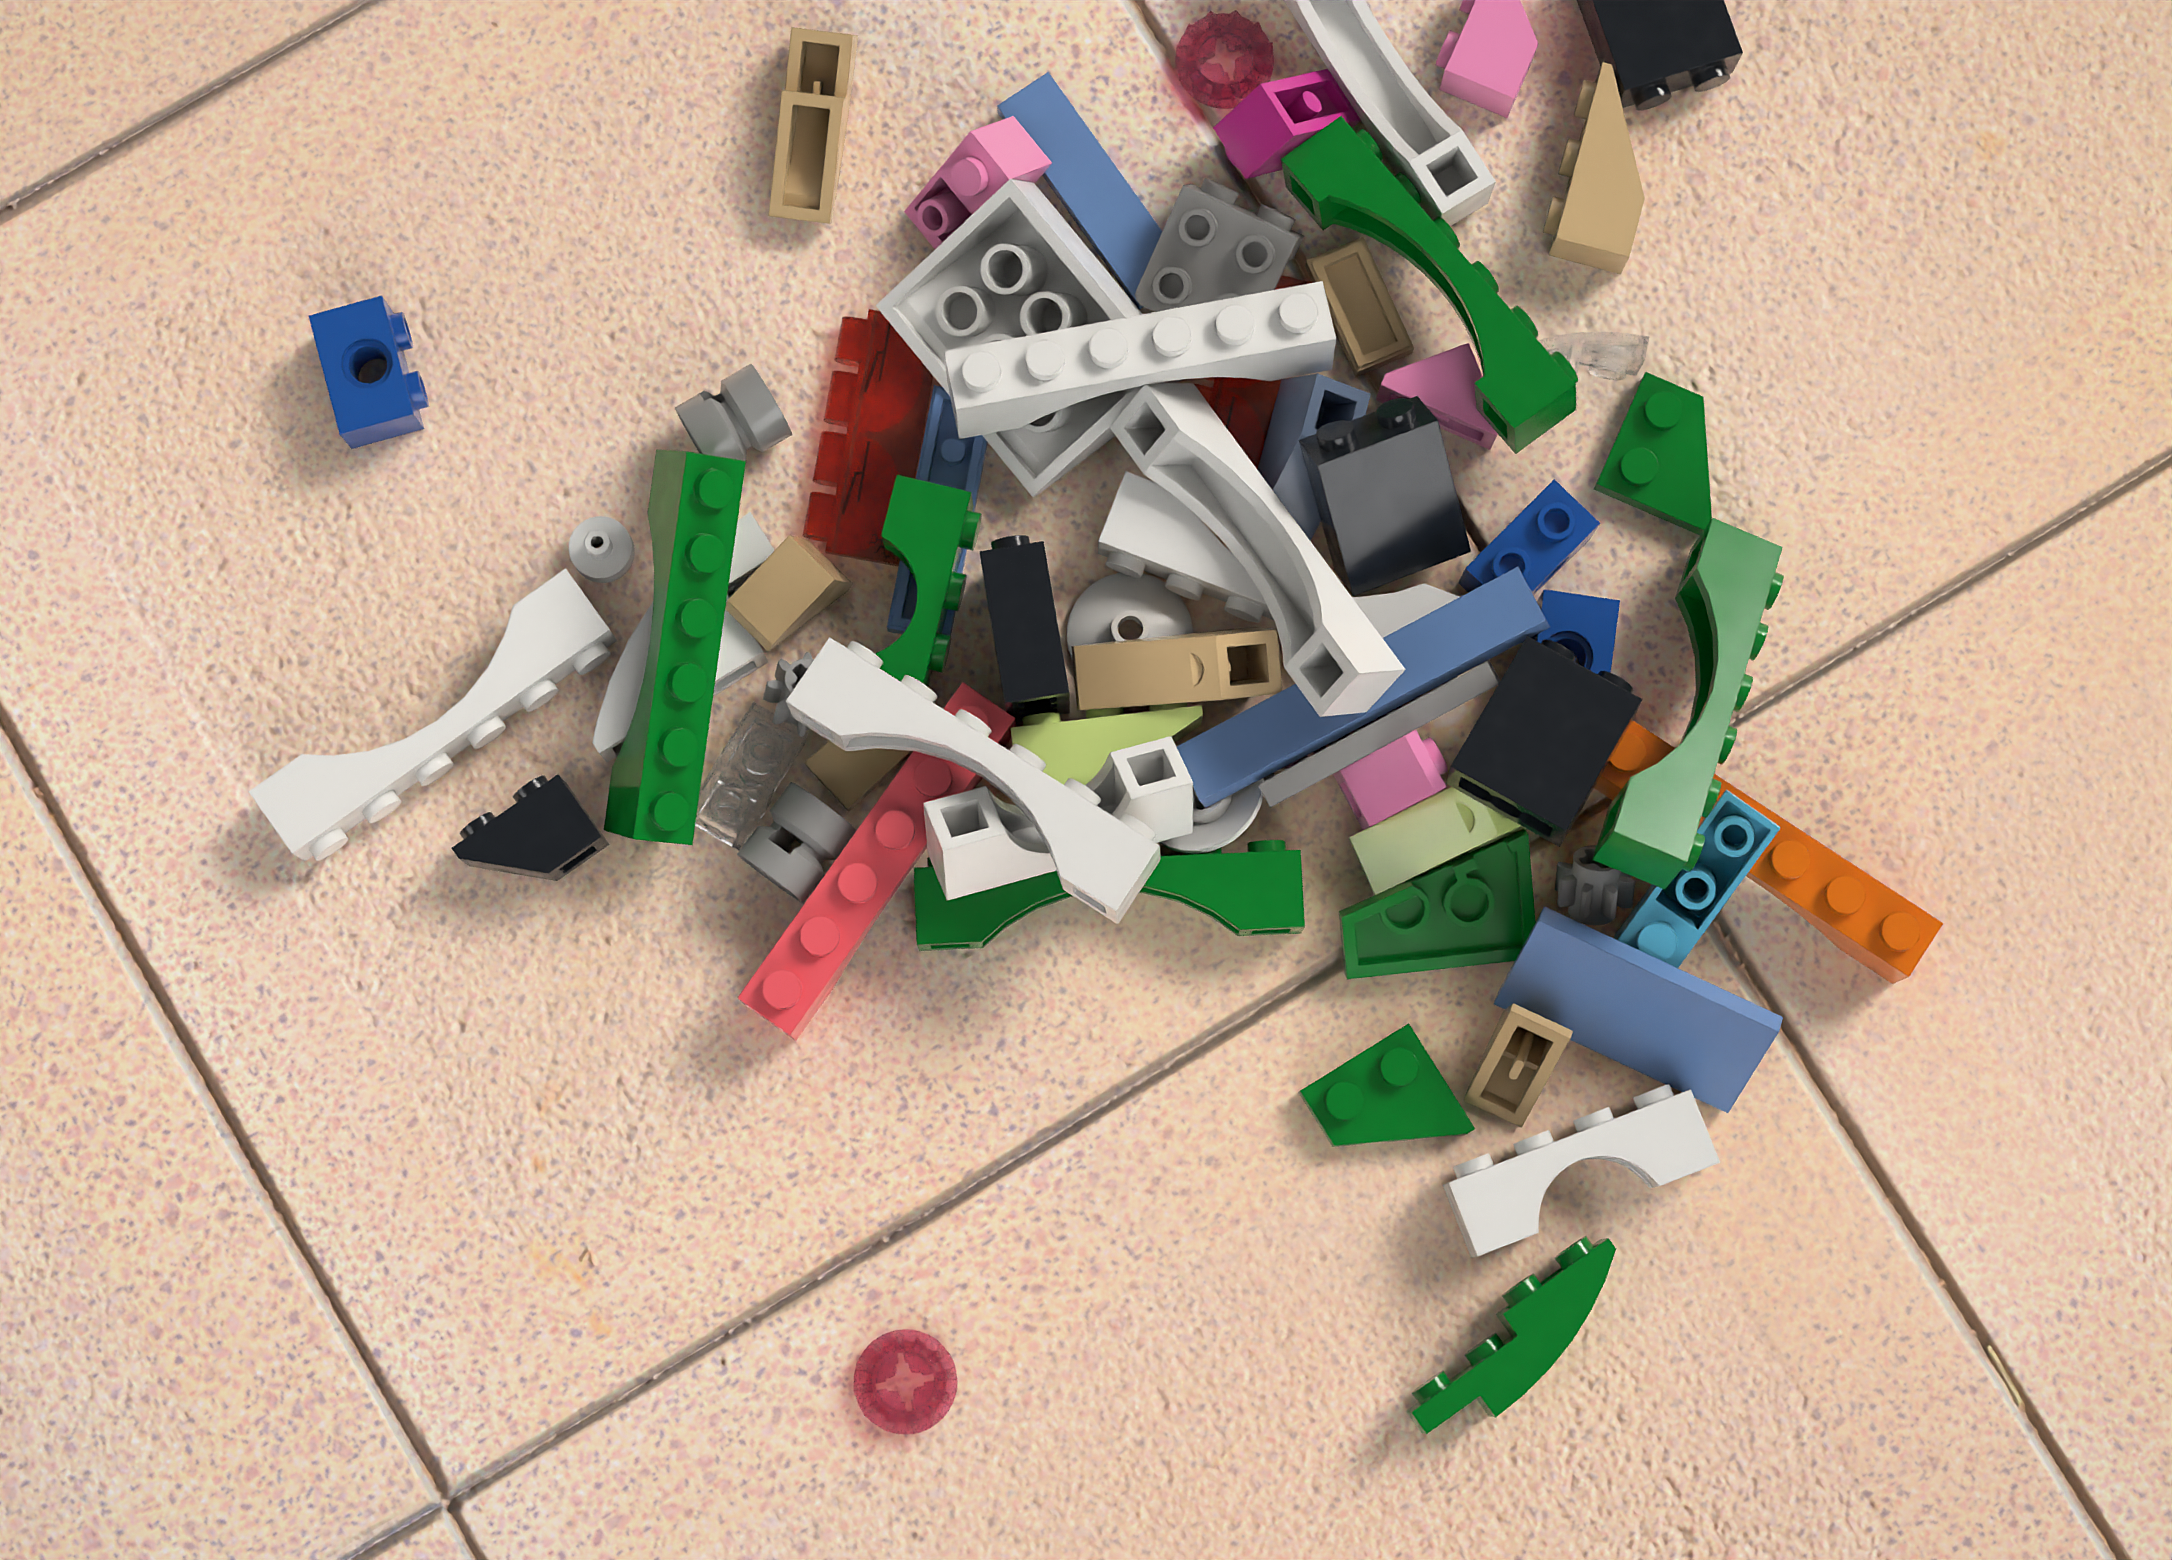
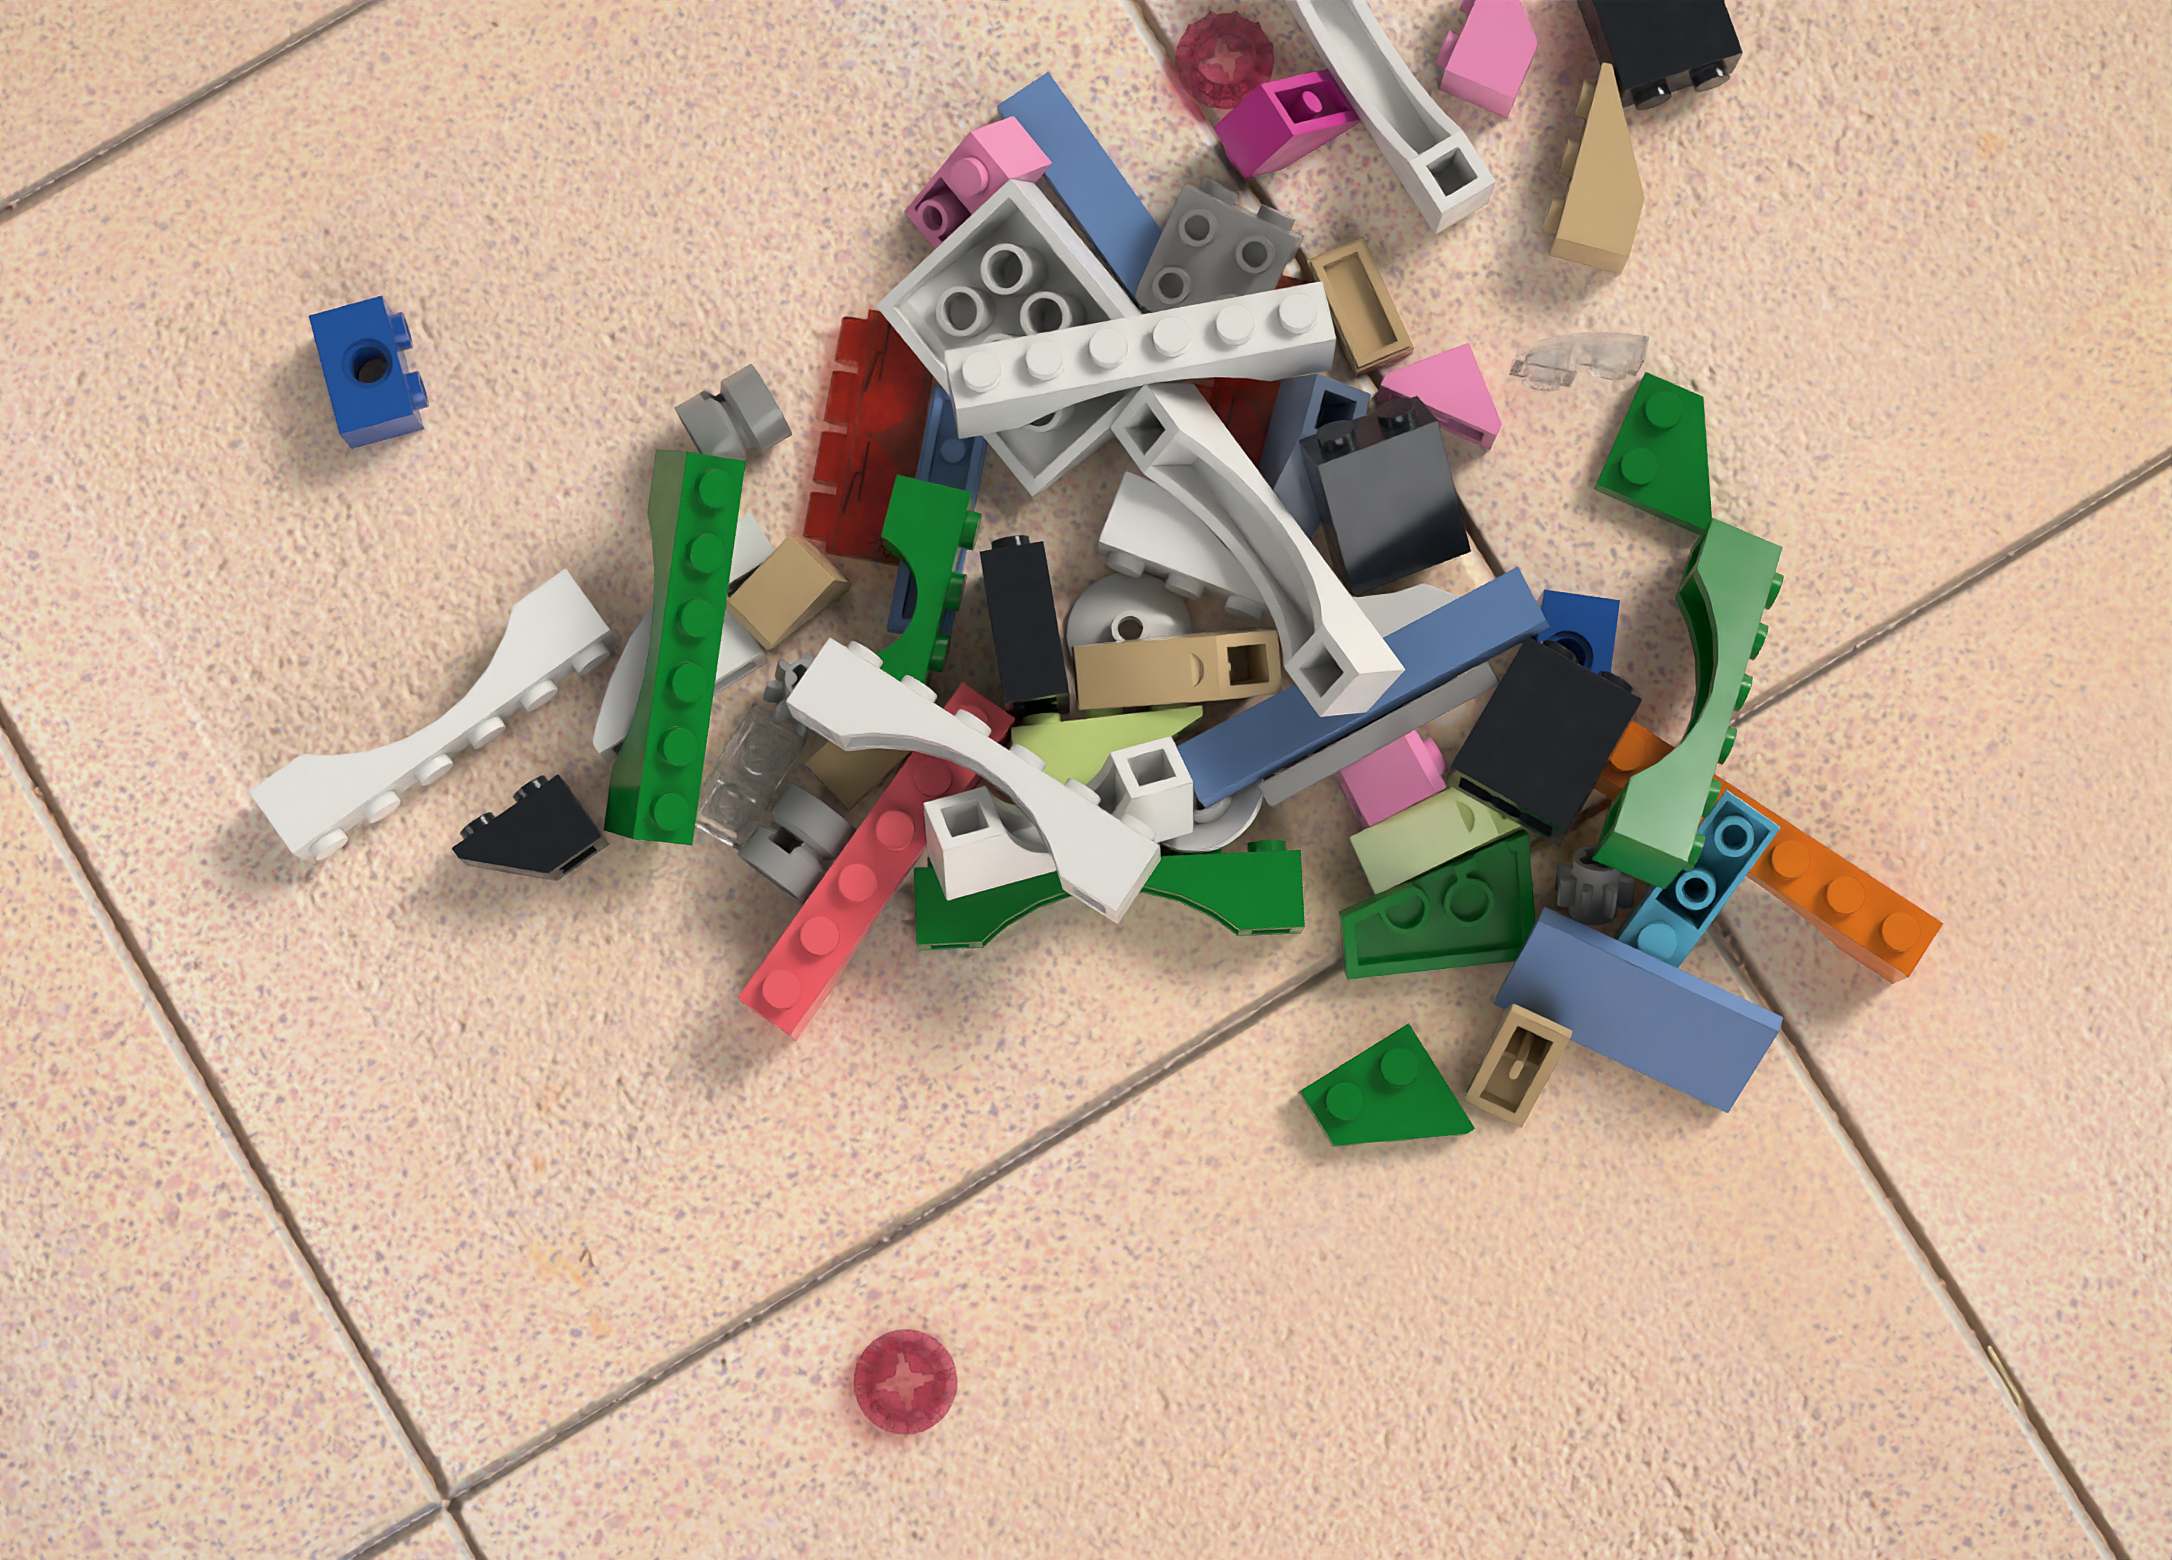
white tile [569,516,635,583] -> none
tan slope [768,27,858,224] -> none
green arch [1281,116,1578,454] -> none
green slope [1406,1236,1616,1434] -> none
white arch [1443,1084,1720,1258] -> none
blue brick [1458,479,1600,596] -> none

